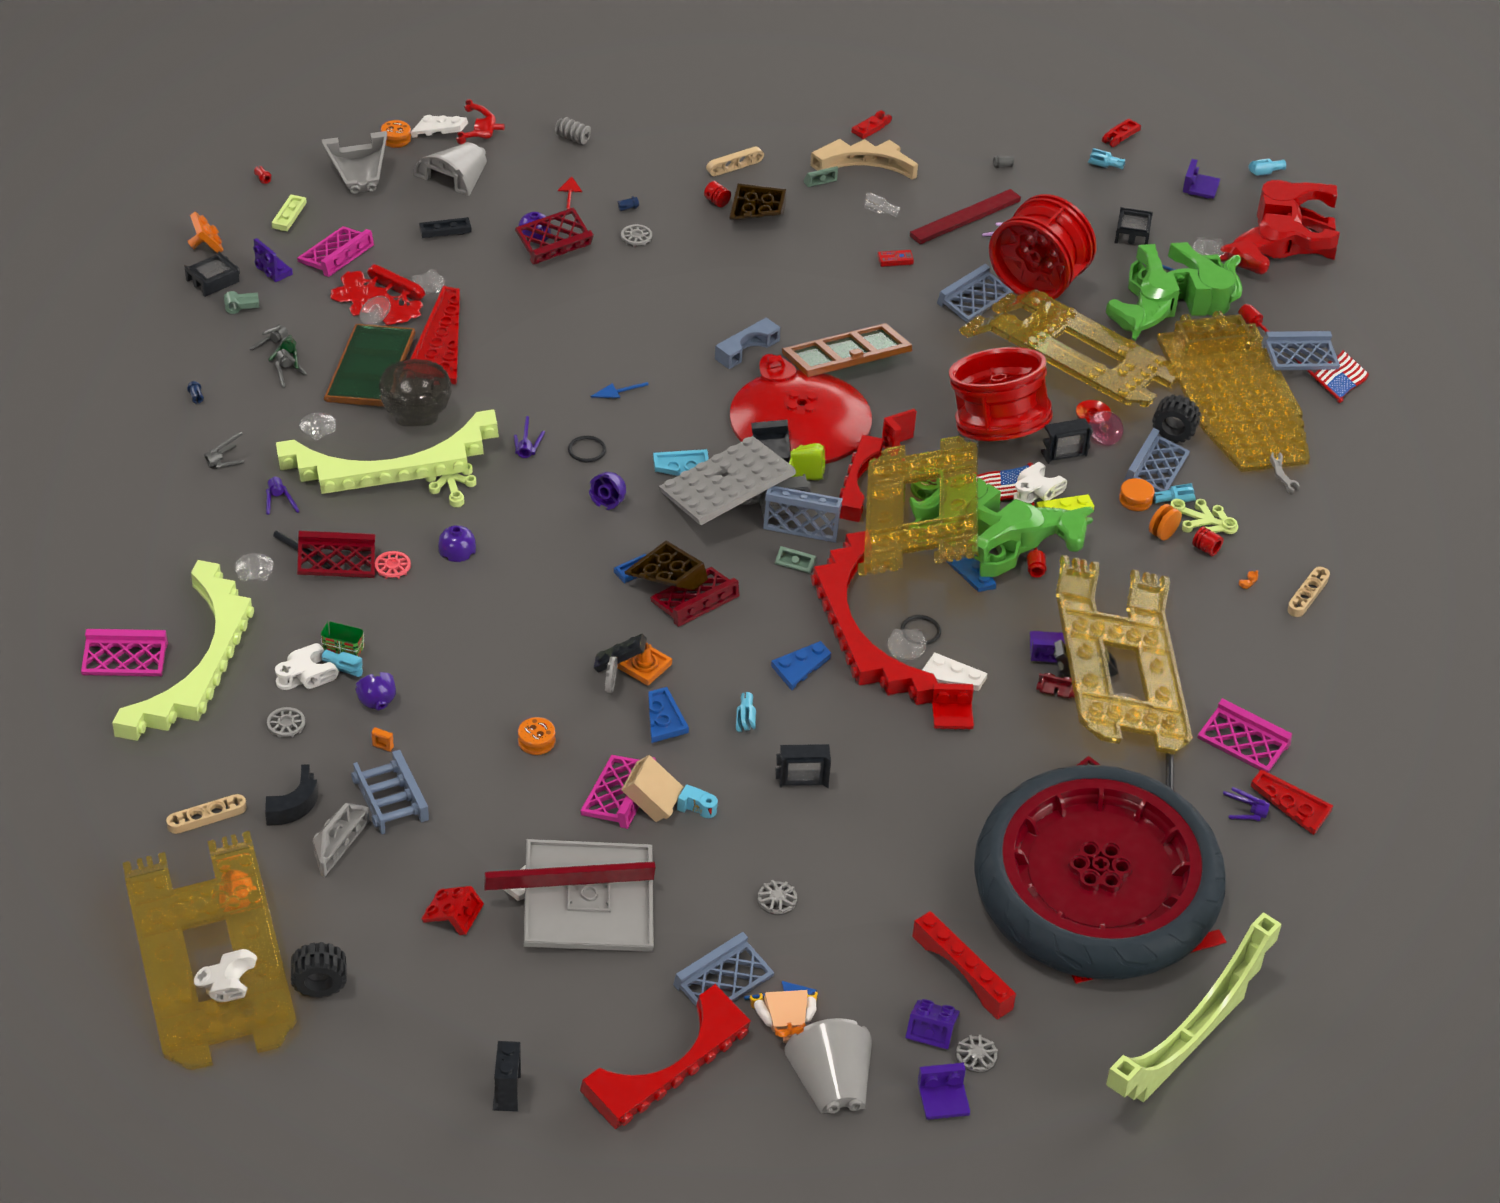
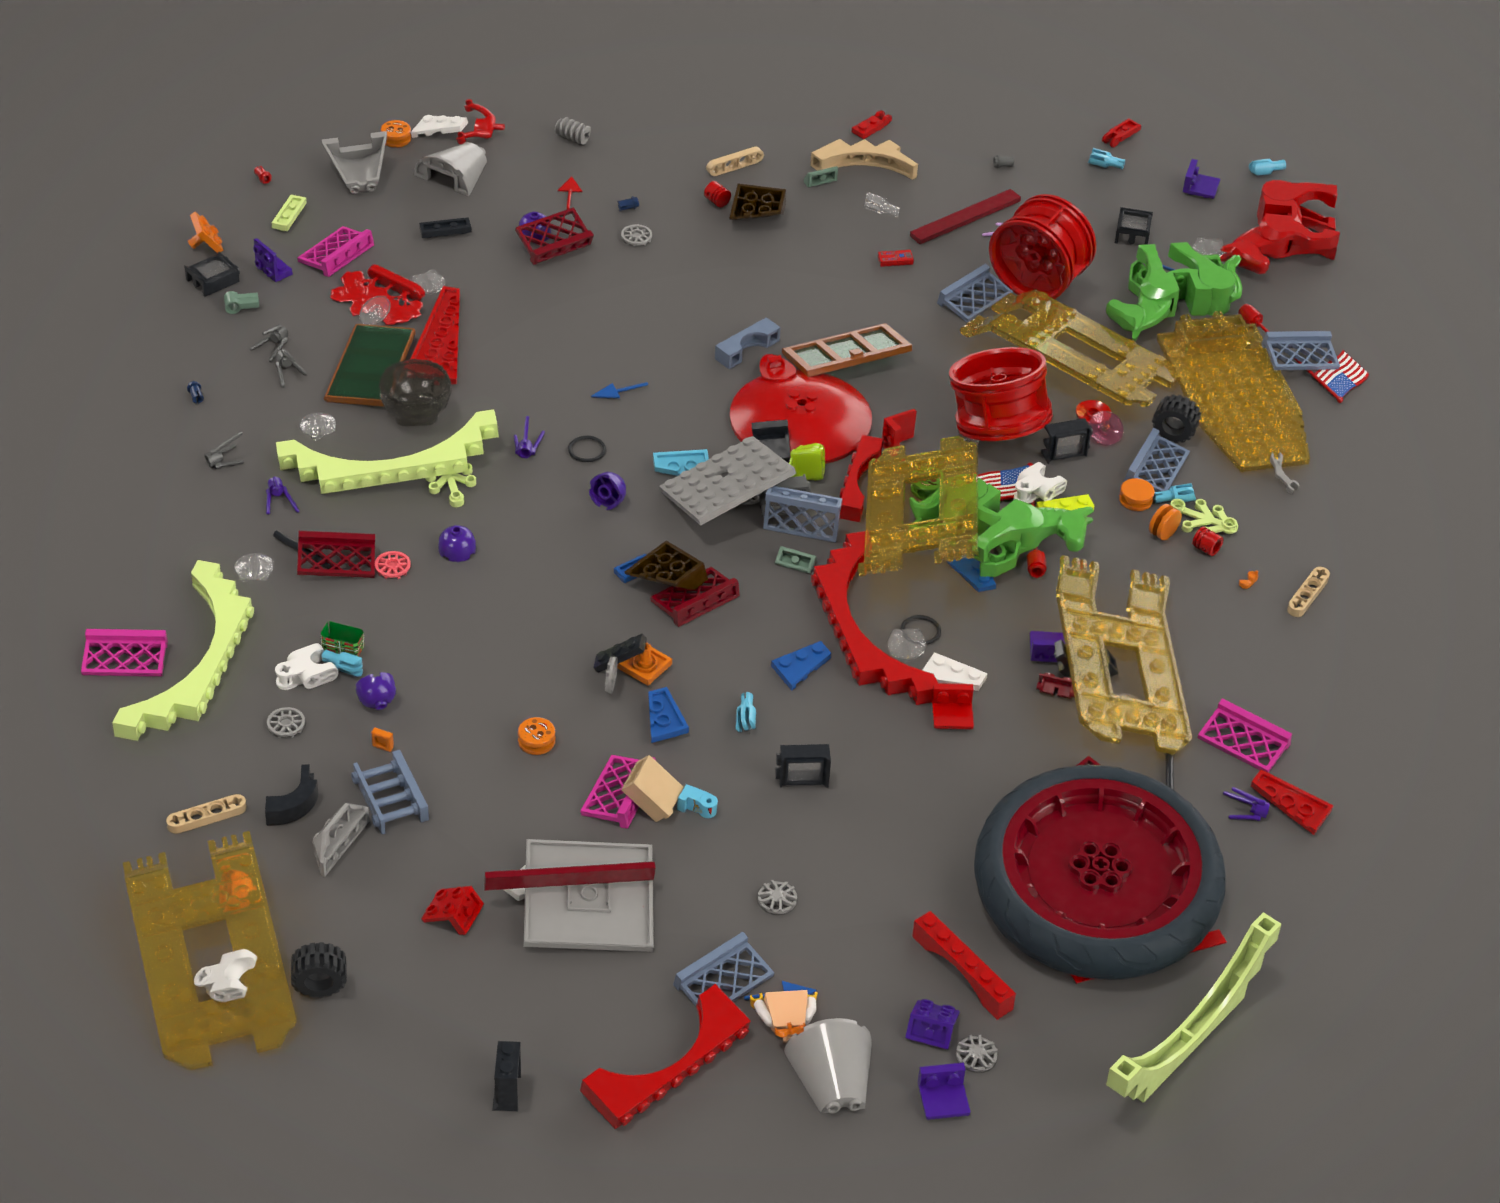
dark green plant [268,335,298,369] -> none

